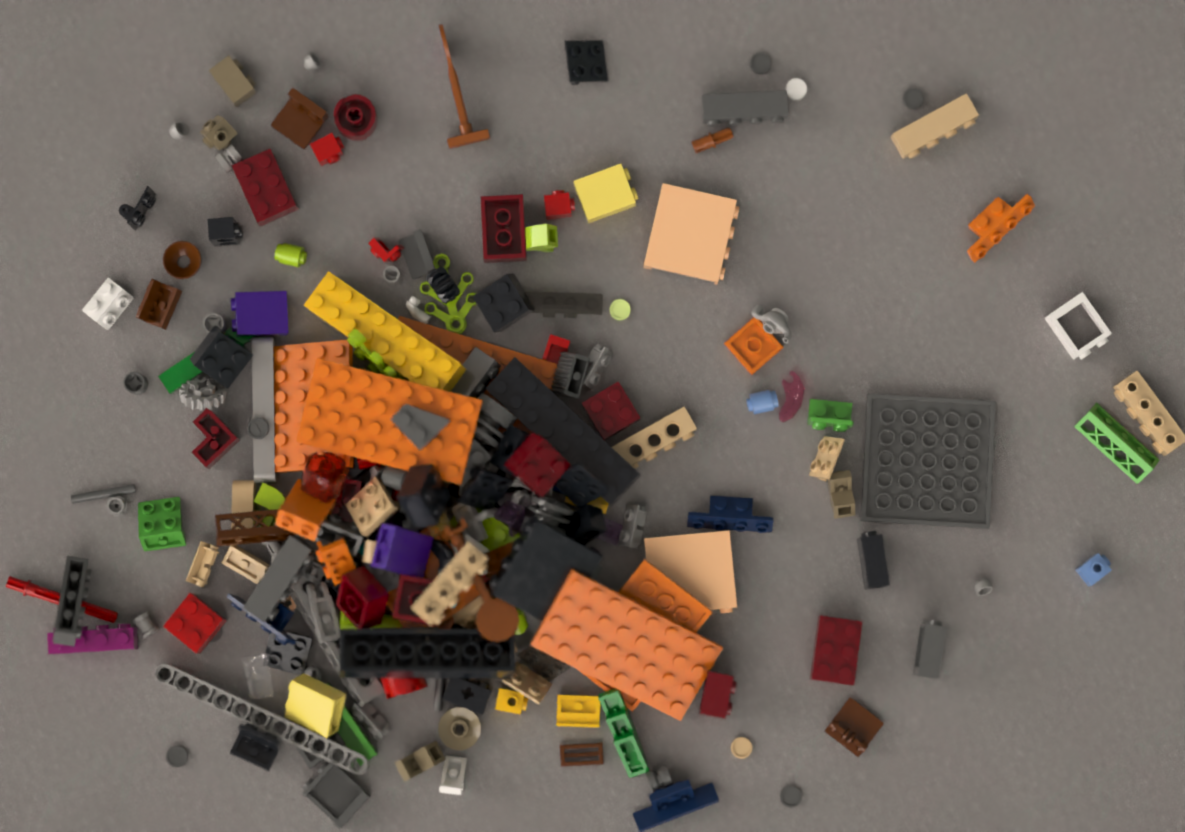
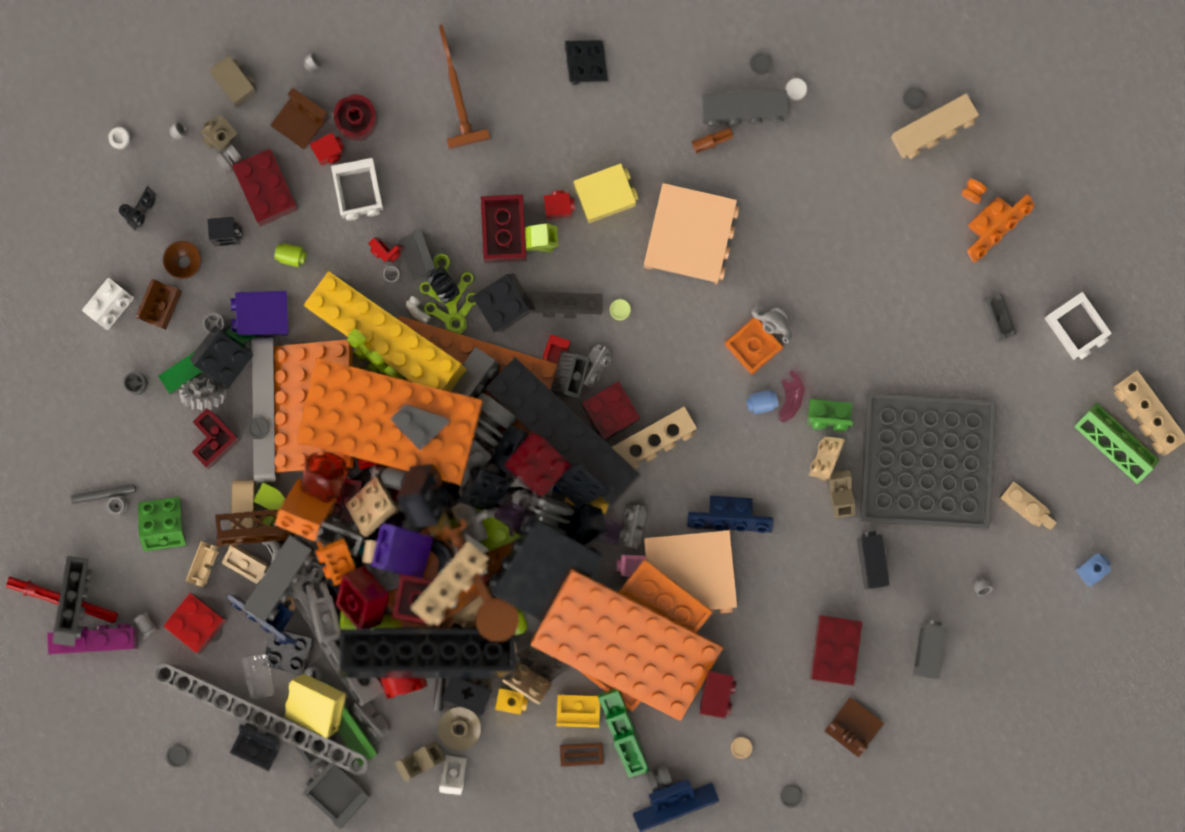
none -> white tile [109,127,131,149]
none -> white window [331,158,384,221]
none -> bright pink bracket [617,555,646,577]
none -> orange wheel [961,178,987,204]
none -> dark grey hinge [982,294,1017,342]
none -> tan hinge [1000,481,1057,530]

